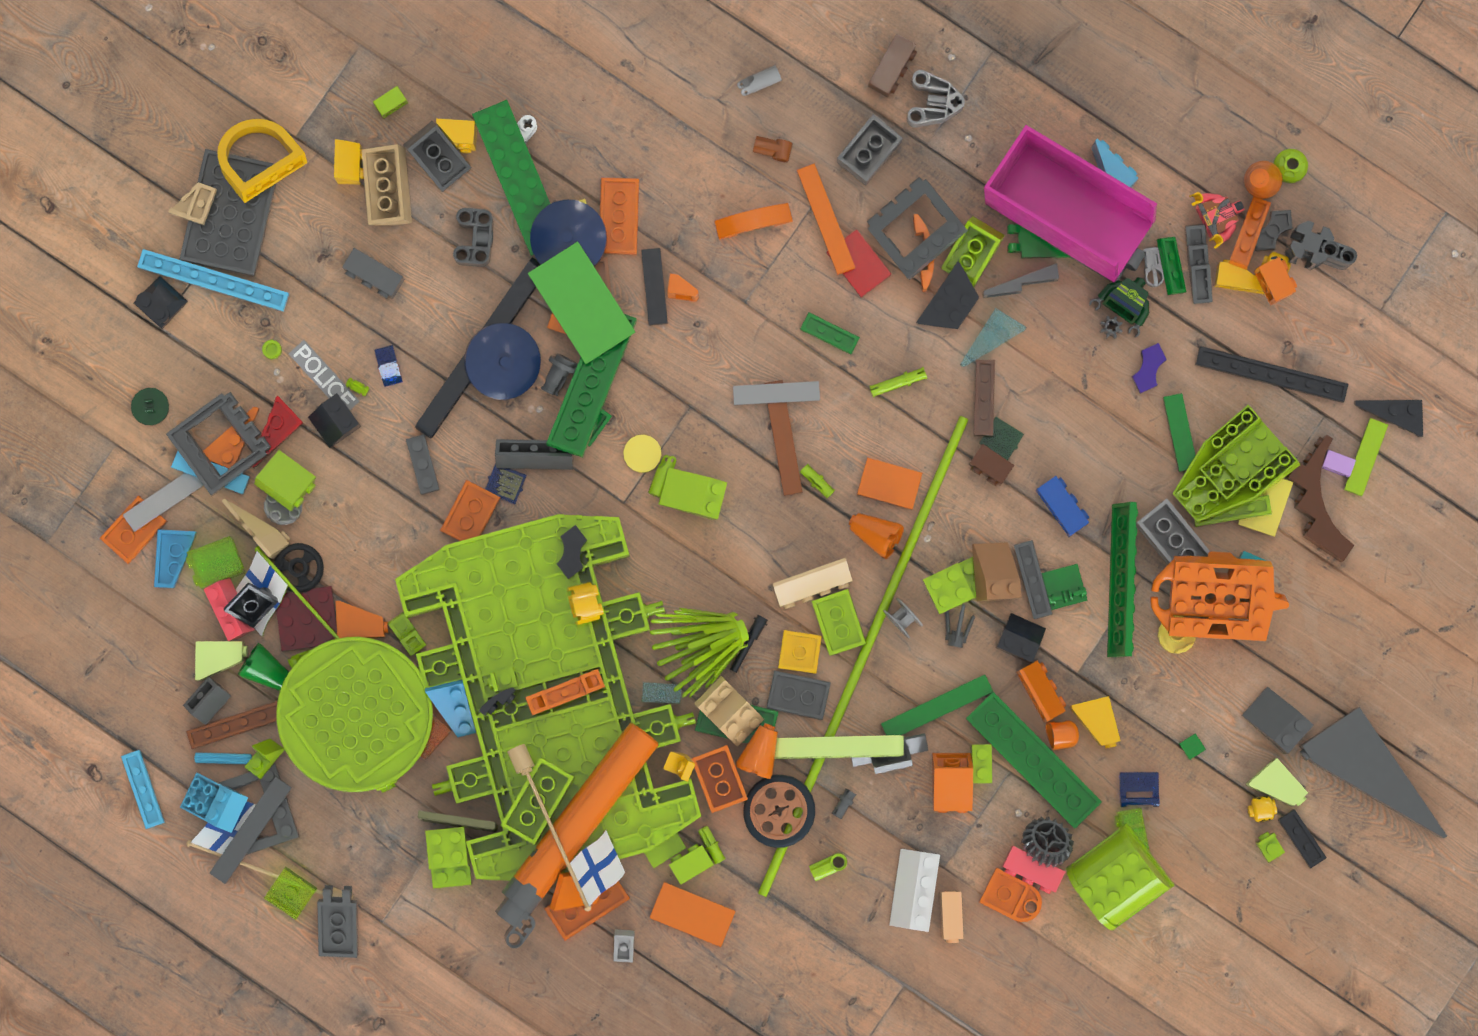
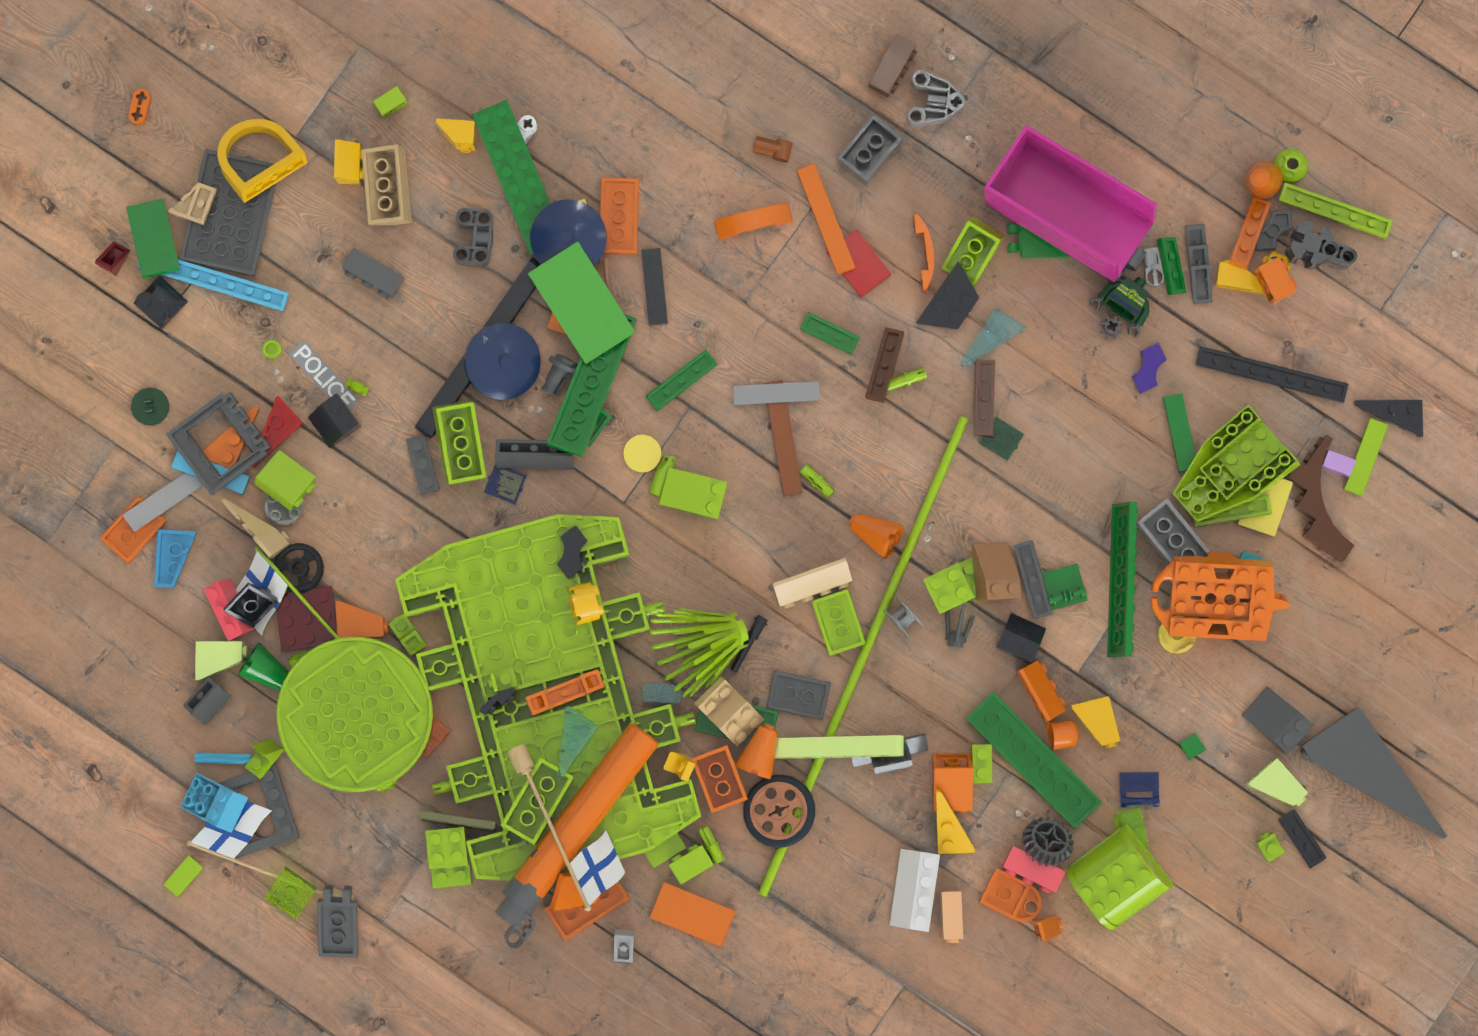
medium azure tile [121,750,165,829] -> none
clear neon green brick [186,536,246,589] -> none
dark orange tile [186,701,277,750] -> none
dark grey tile [210,777,292,884] -> none
clear blue slope [374,345,403,387] -> none
dark grey slope [403,121,471,192] -> none
dark azure wing [425,680,476,737] -> none
orange tile [440,480,501,541] -> none
orange tile [667,273,699,302] -> none
light grey piece [737,65,782,96] -> none
yellow tile [778,630,822,674] -> none
lime piece [809,852,847,881] -> none
dark grey pin [832,788,857,819] -> none
orange tile [857,457,923,510] -> none
dark grey hinge [867,177,968,280] -> none
green tile [881,675,993,735] -> none
reddish brown brick [969,444,1014,486] -> none
dark grey slope [982,263,1059,298] -> none
blue brick [1036,476,1089,537] -> none
medium azure slope [1091,139,1138,188] -> none
torso [1189,192,1245,249] -> none
yellow head [1247,796,1277,823] -> none
none -> dark red slope [95,241,130,276]
none -> green tile [126,199,180,279]
none -> orange beam [128,89,151,125]
none -> lime tile [163,855,204,897]
none -> lime brick [432,401,486,485]
none -> clear light blue wing [557,706,599,779]
none -> green tile [646,350,718,411]
none -> reddish brown plate [865,327,904,403]
none -> yellow wing [936,789,975,854]
none -> orange slope [1032,915,1063,941]
none -> lime plate [1278,183,1393,239]

